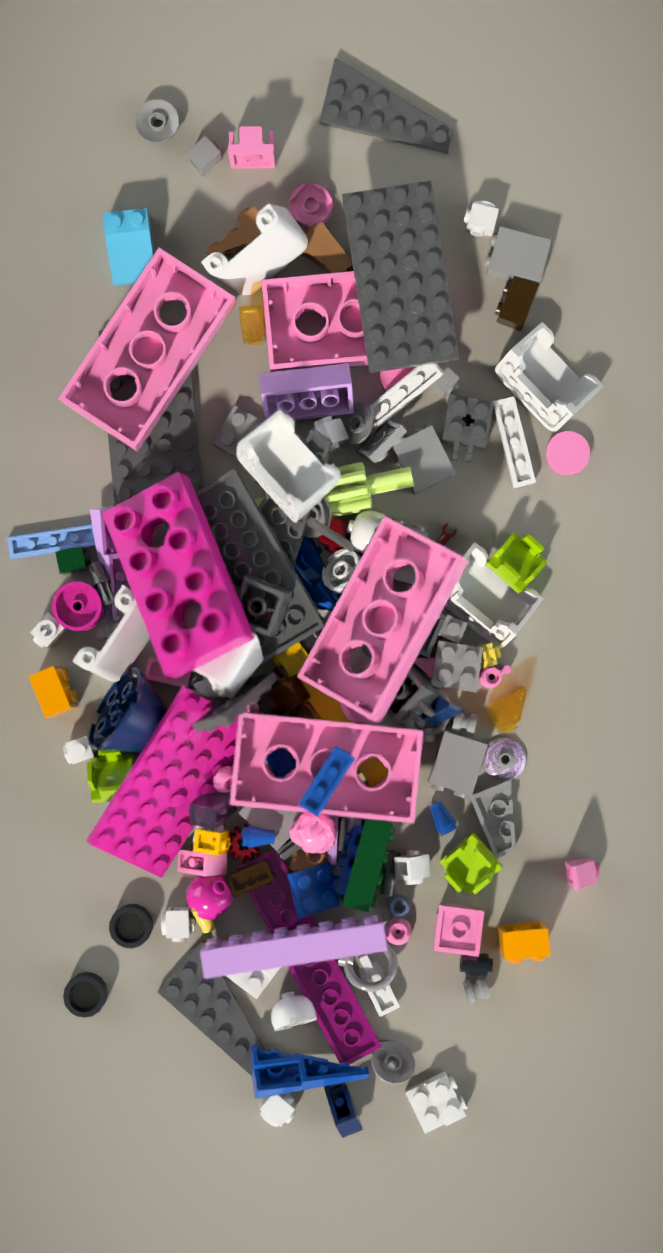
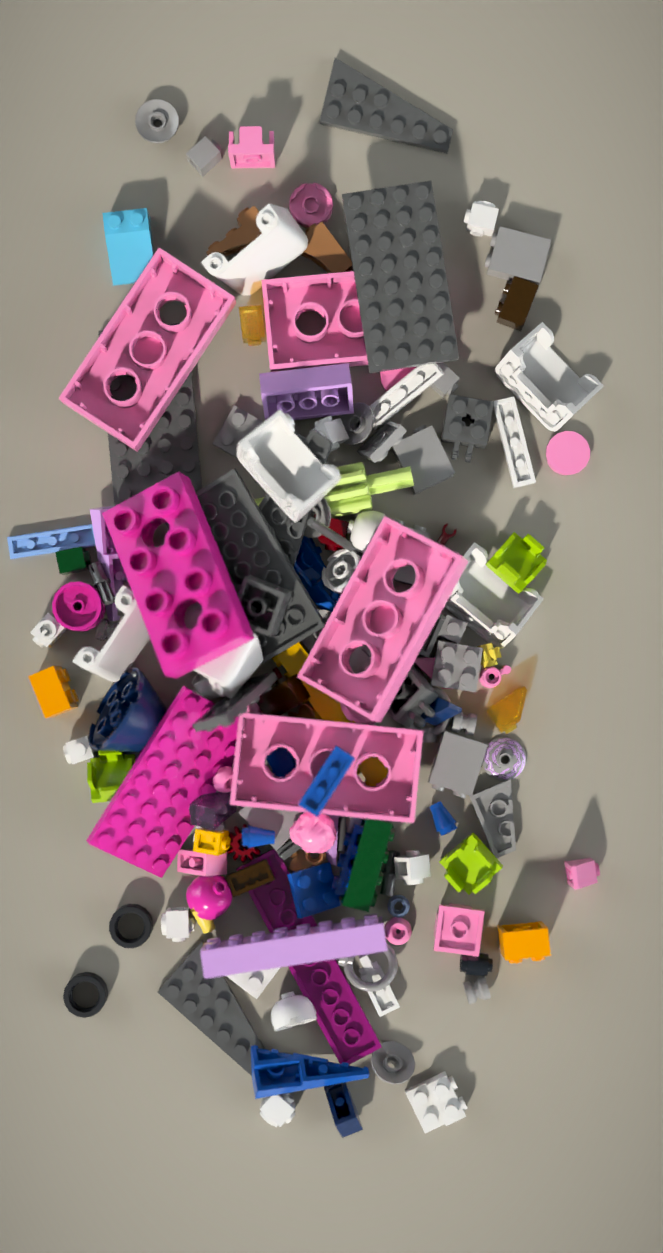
bright pink plate [145,657,192,688] -> none

